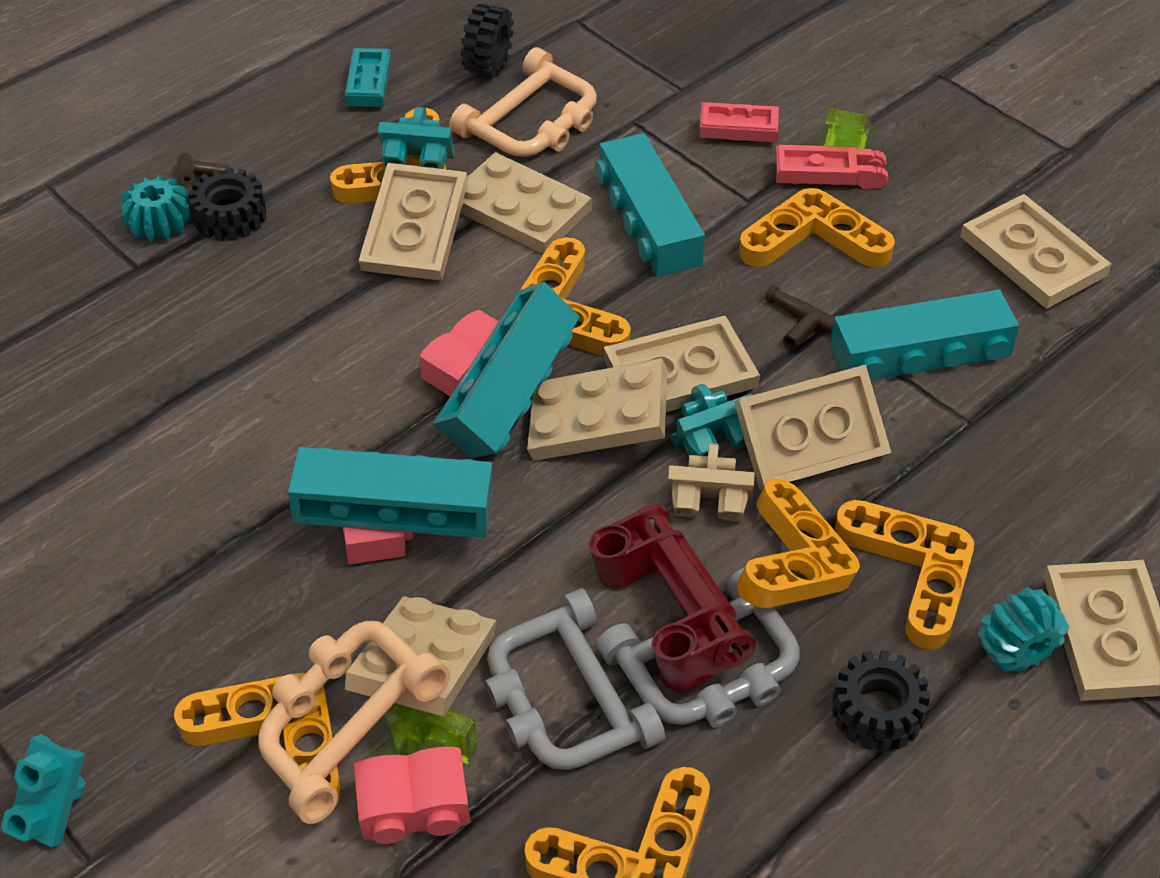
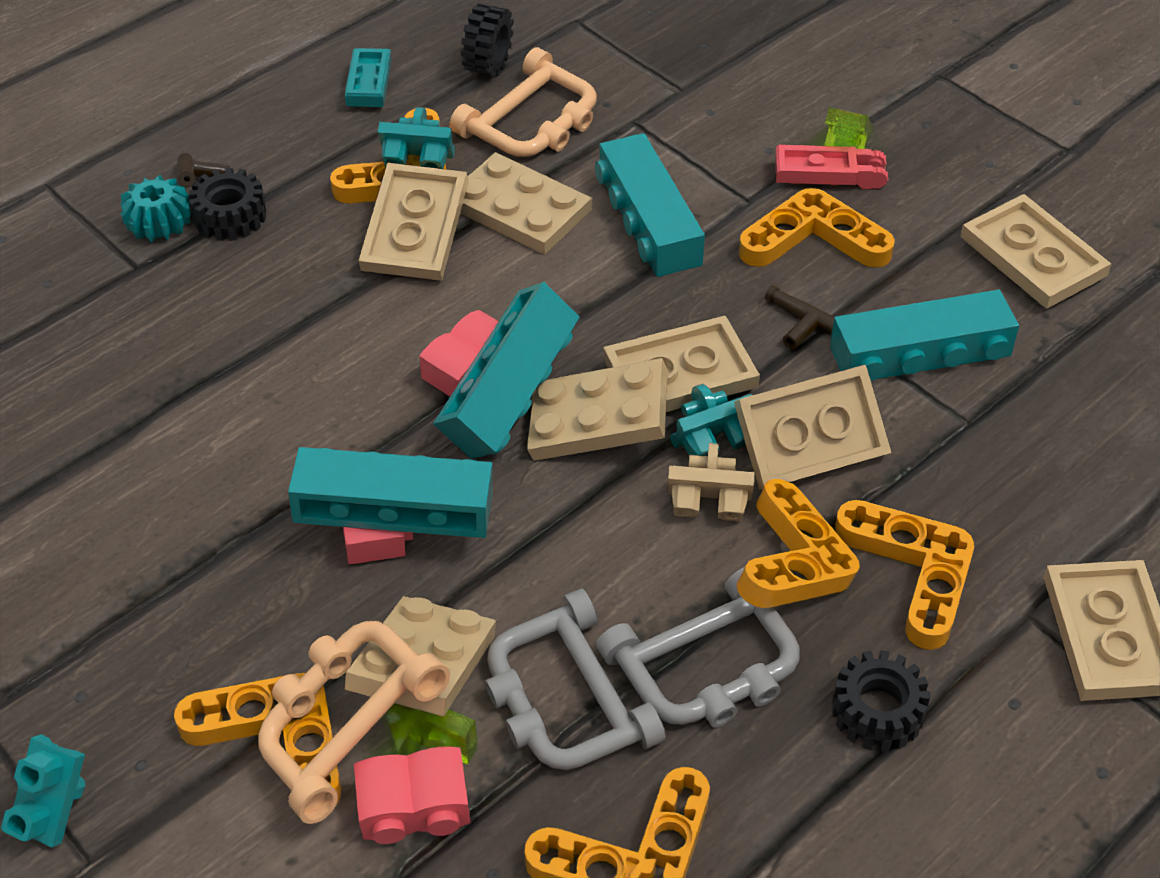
light orange beam [520,237,631,356] -> none
dark red piece [589,504,756,691] -> none
coral plate [699,102,779,142] -> none
teal gear [977,587,1070,673] -> none

